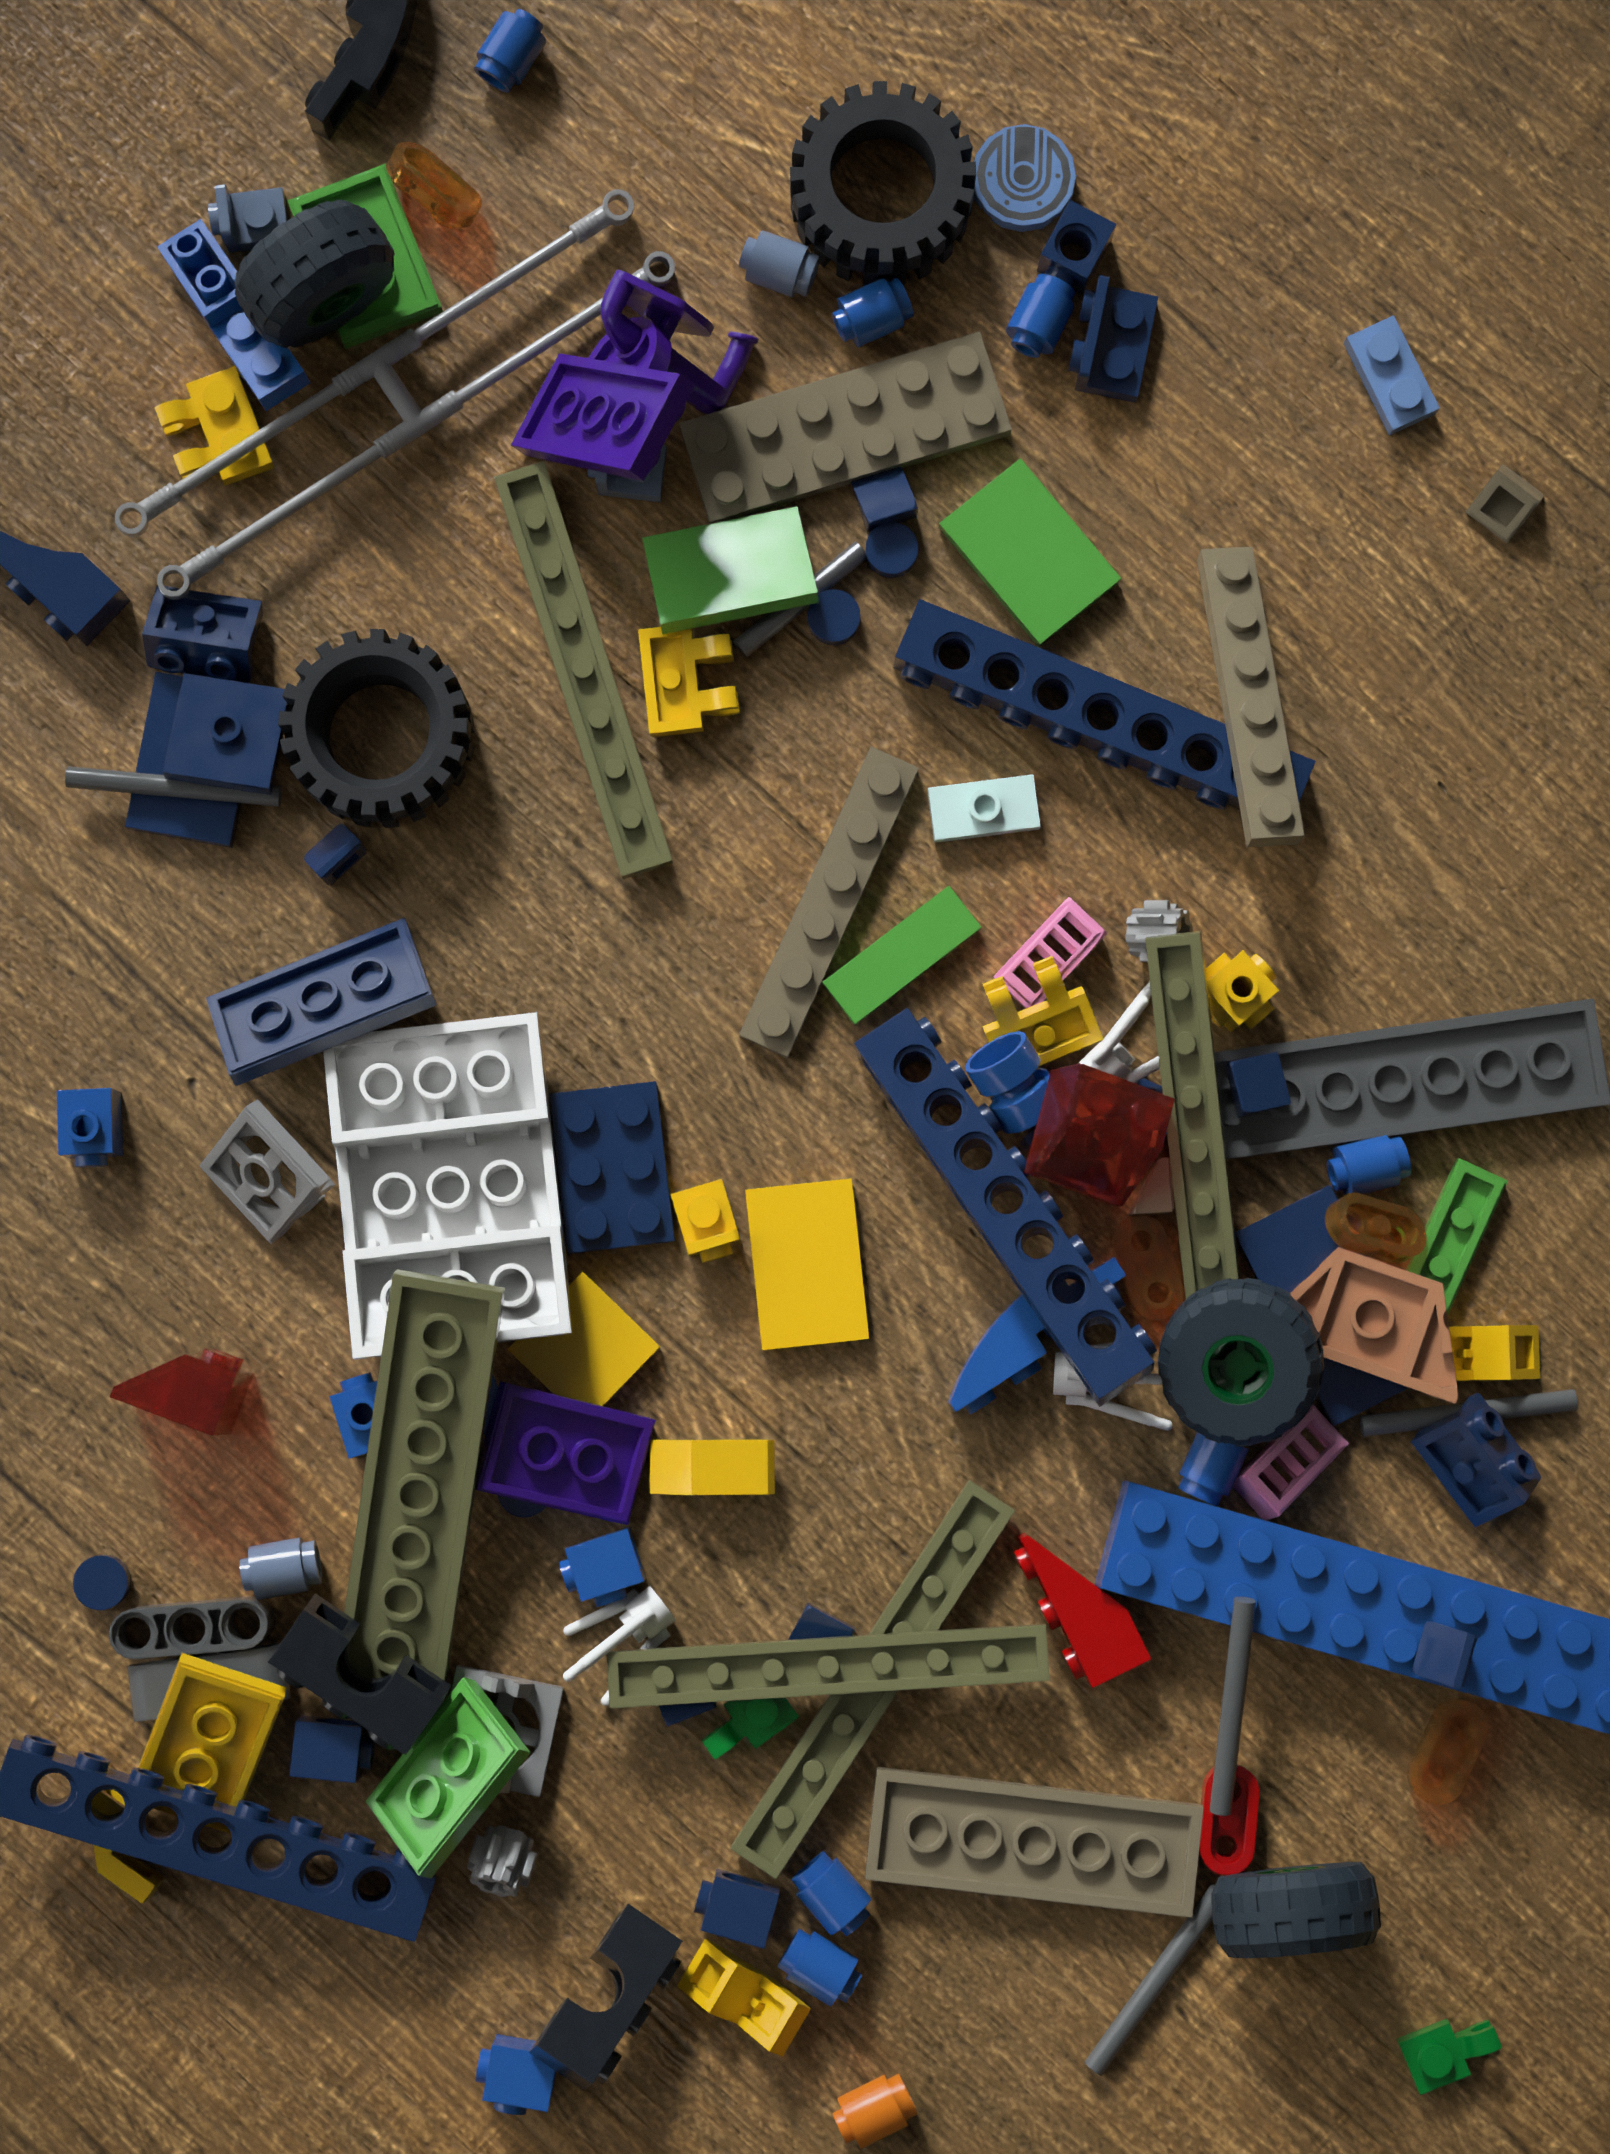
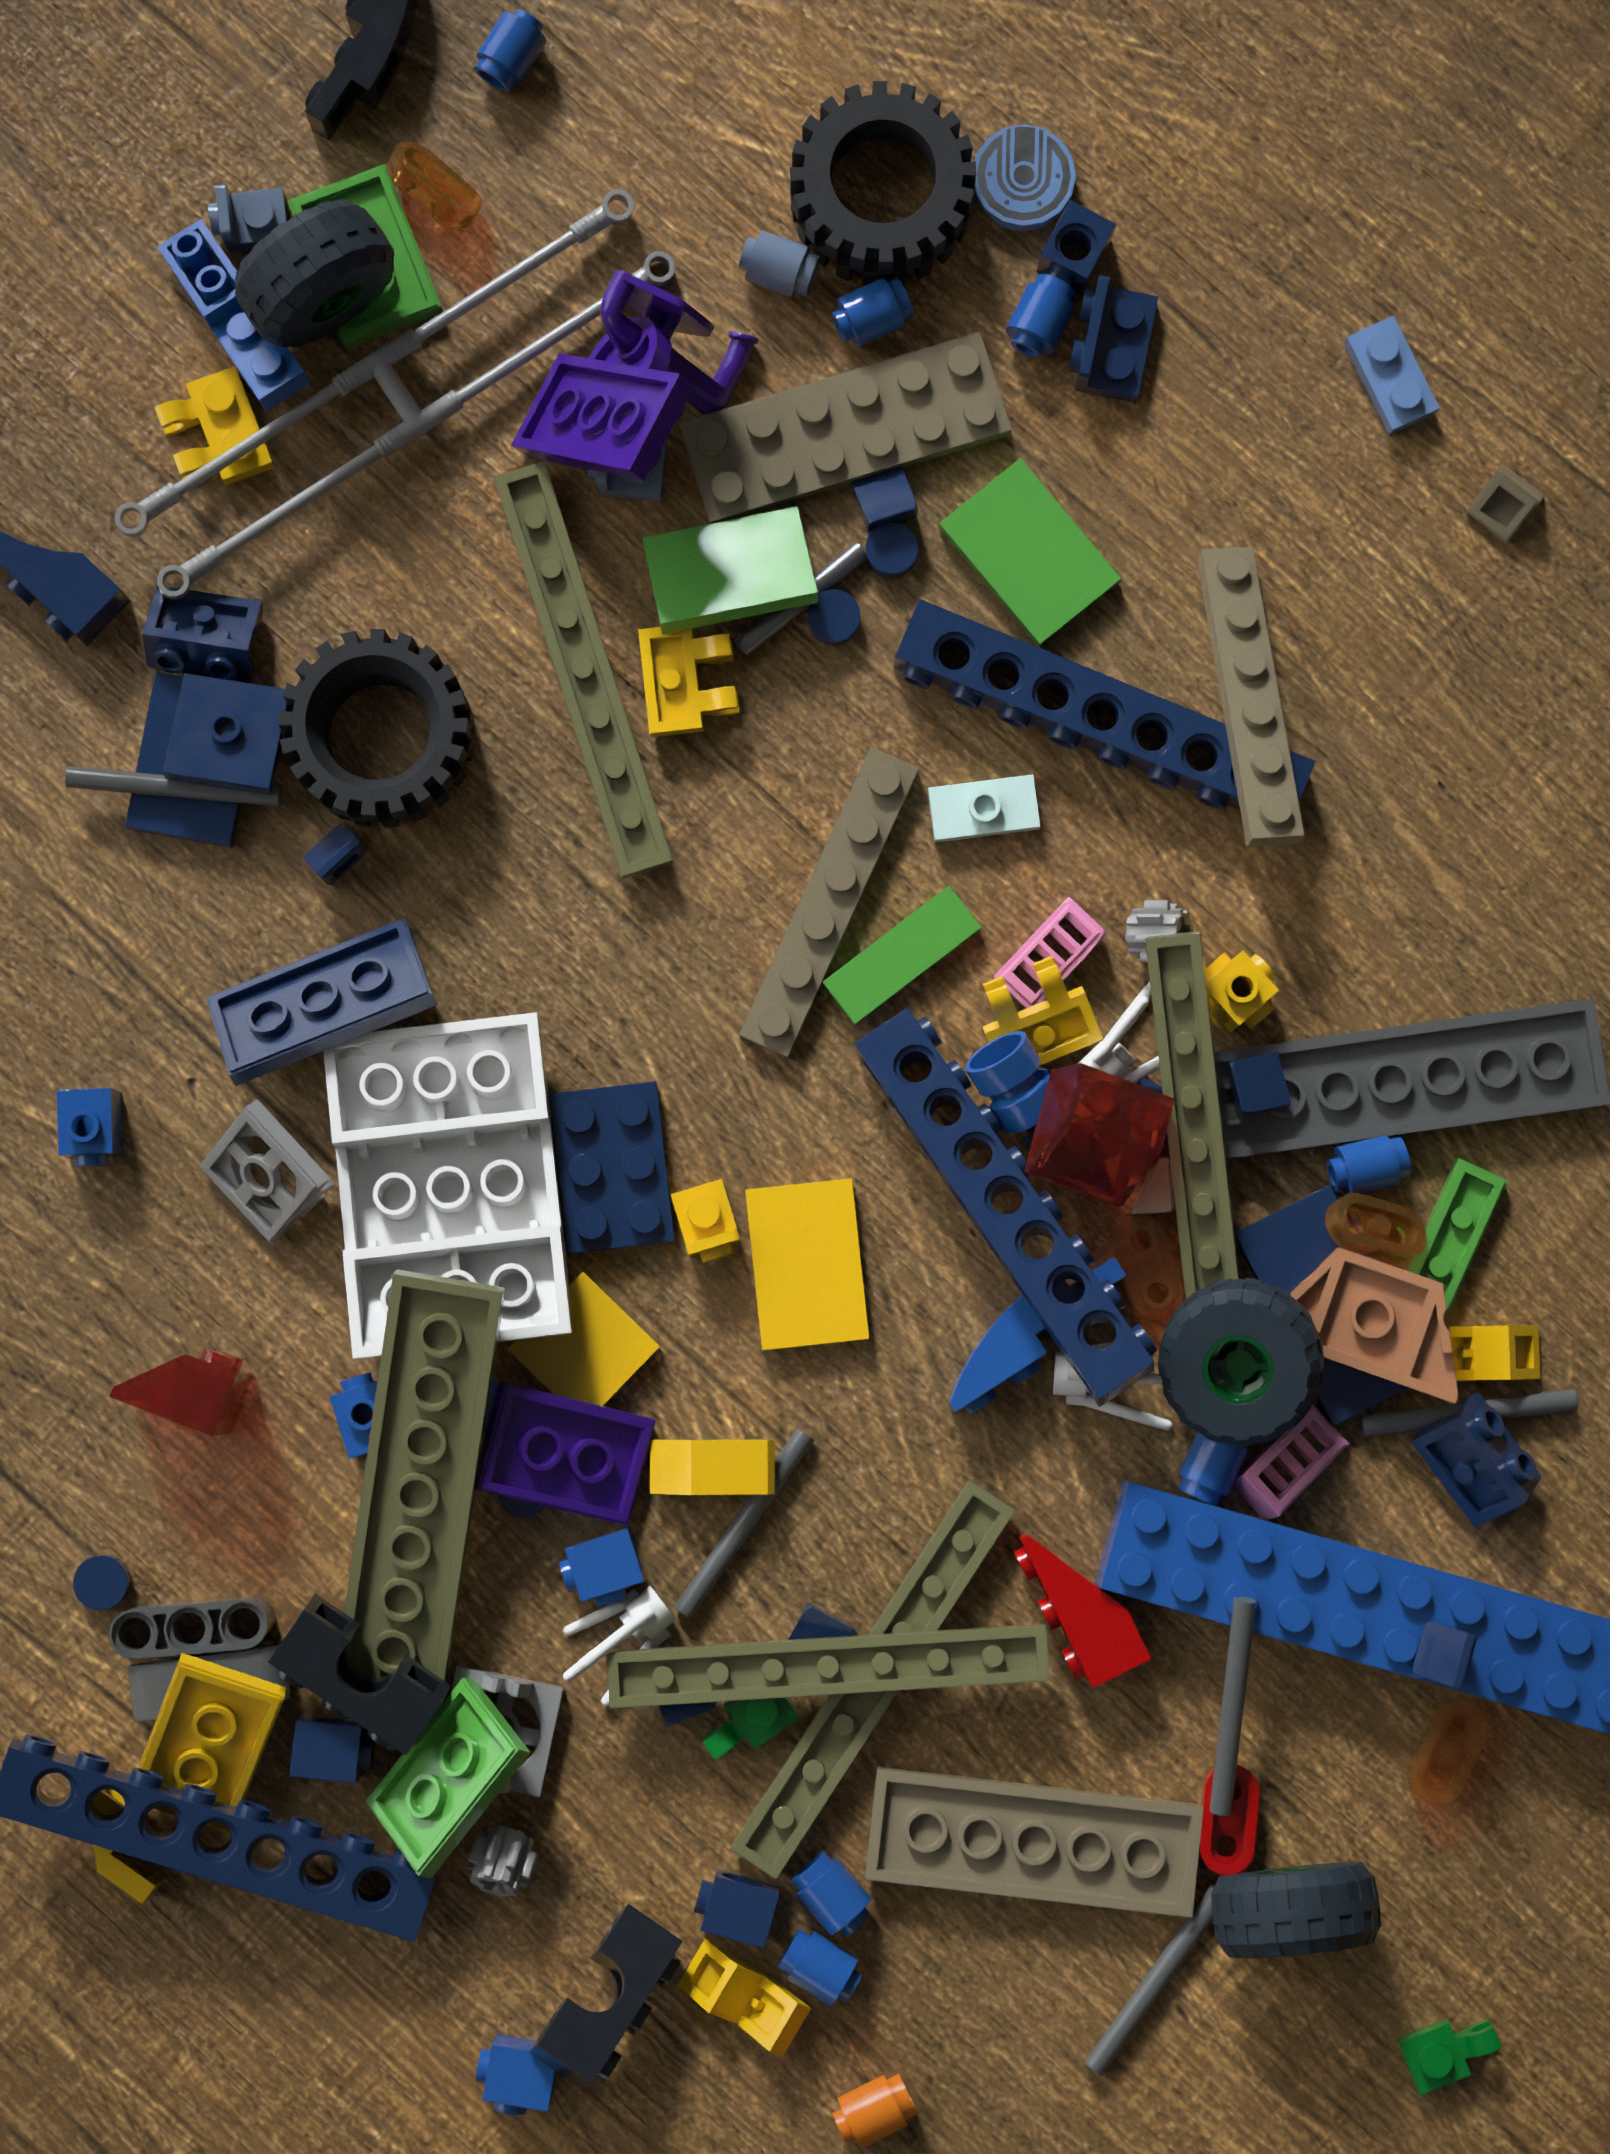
sand blue brick [240,1537,323,1600] -> none
none -> dark grey bar [674,1428,815,1619]

